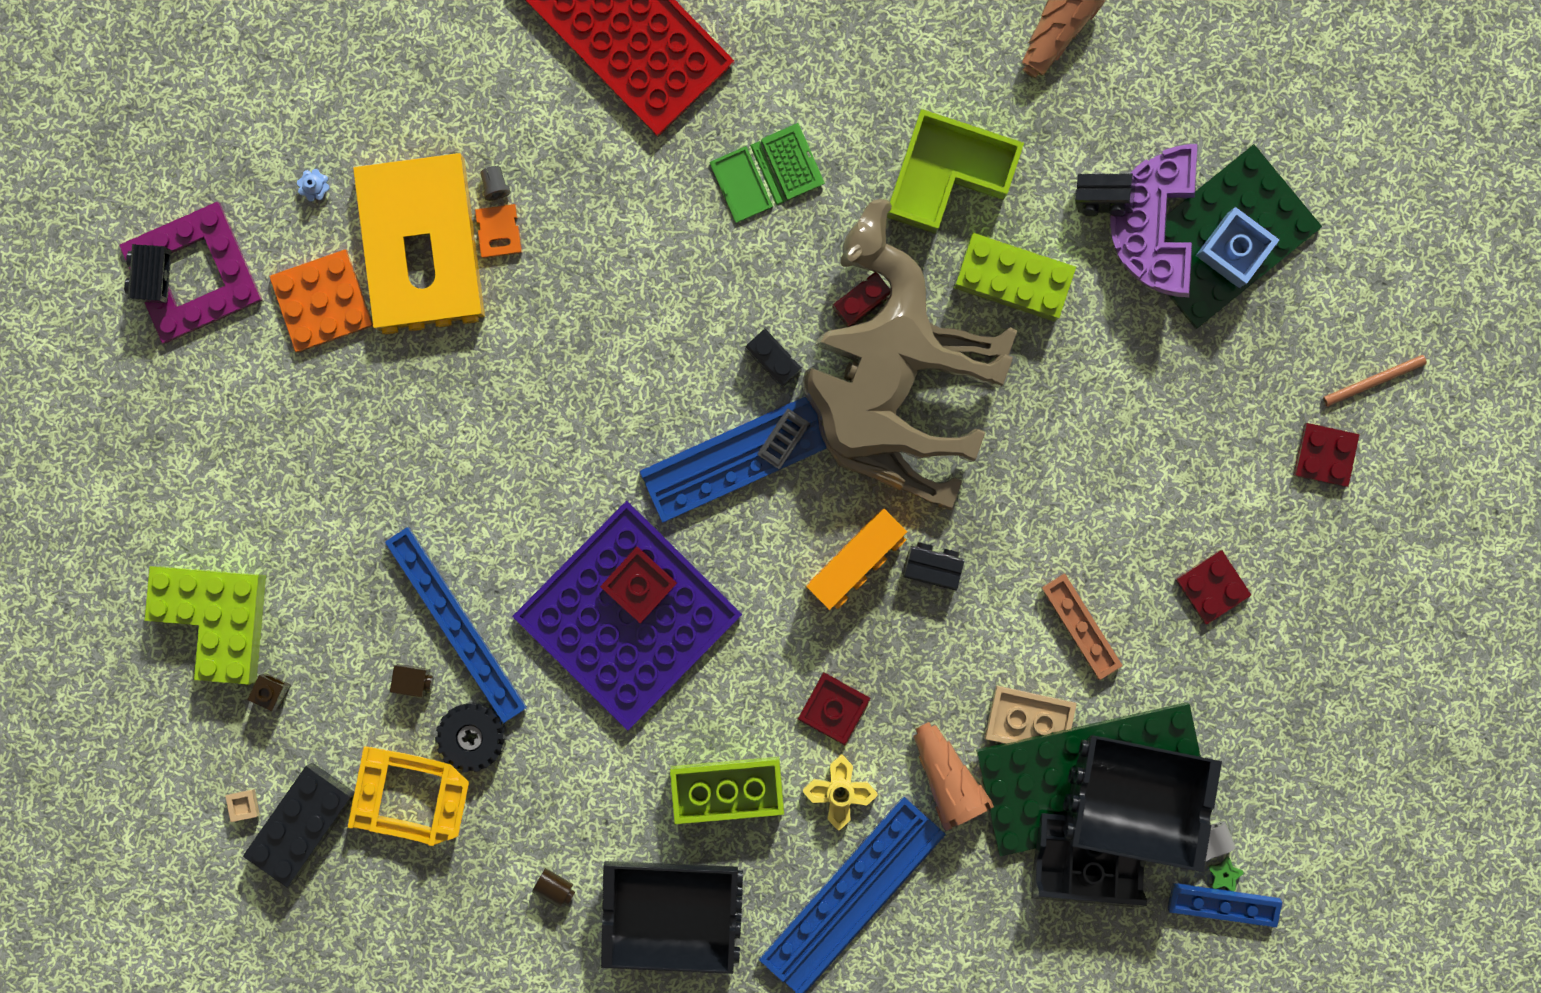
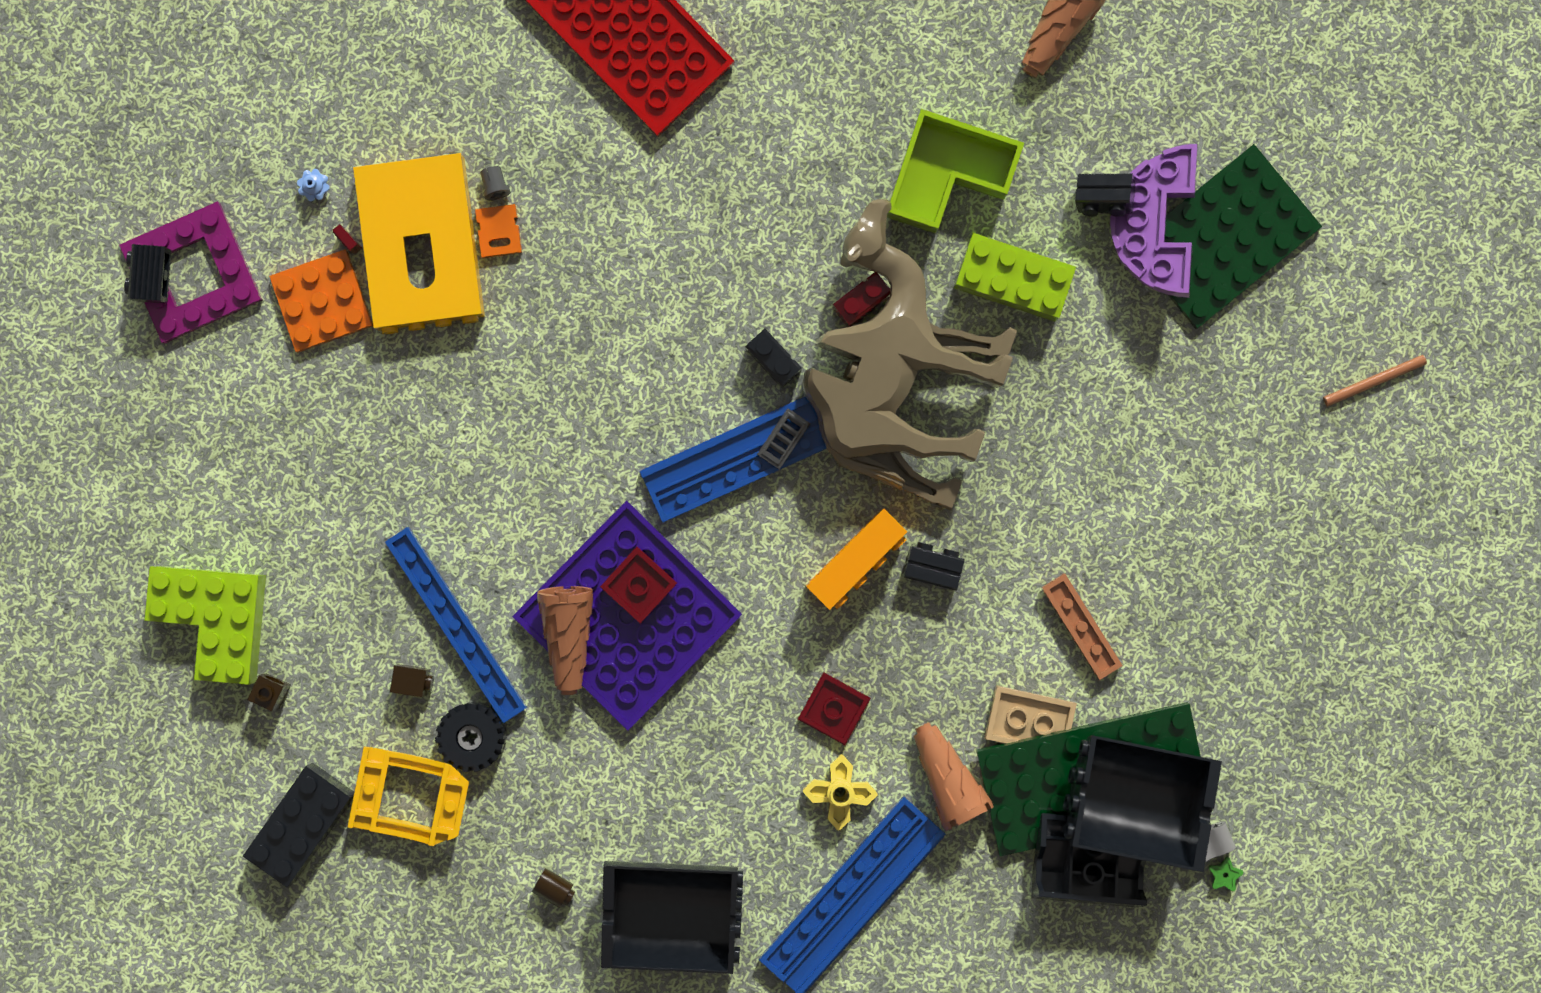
tan plate [225,789,260,822] -> none
lime brick [670,756,784,824] -> none
bright green piece [709,123,825,223] -> none
blue plate [1168,883,1282,928] -> none
dark red plate [1175,550,1252,625] -> none
light blue brick [1196,207,1279,288] -> none
dark red plate [1293,423,1360,487] -> none
none -> dark red tile [333,224,362,254]
none -> nougat cone [537,586,593,695]

